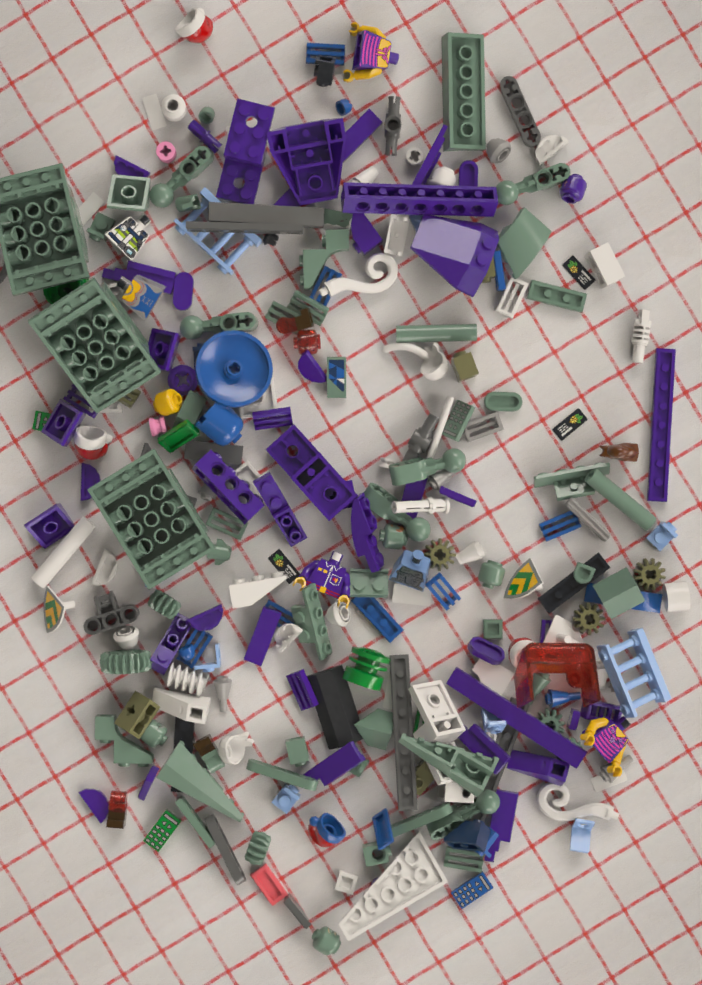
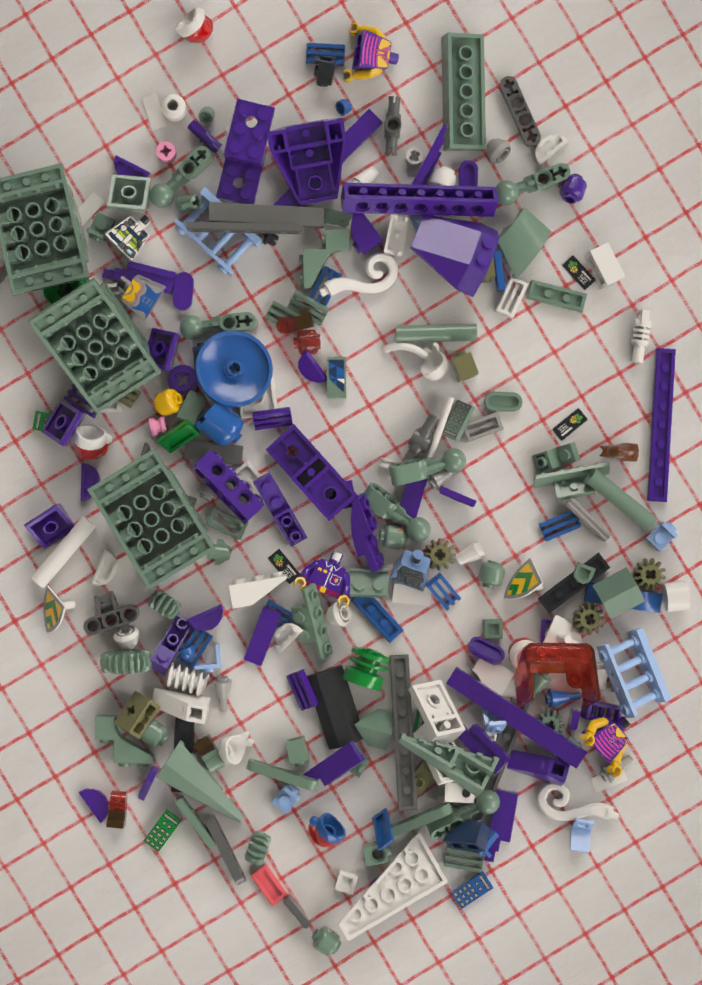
white pin [391,496,450,514] -> none
none -> sand green slope [532,442,580,473]

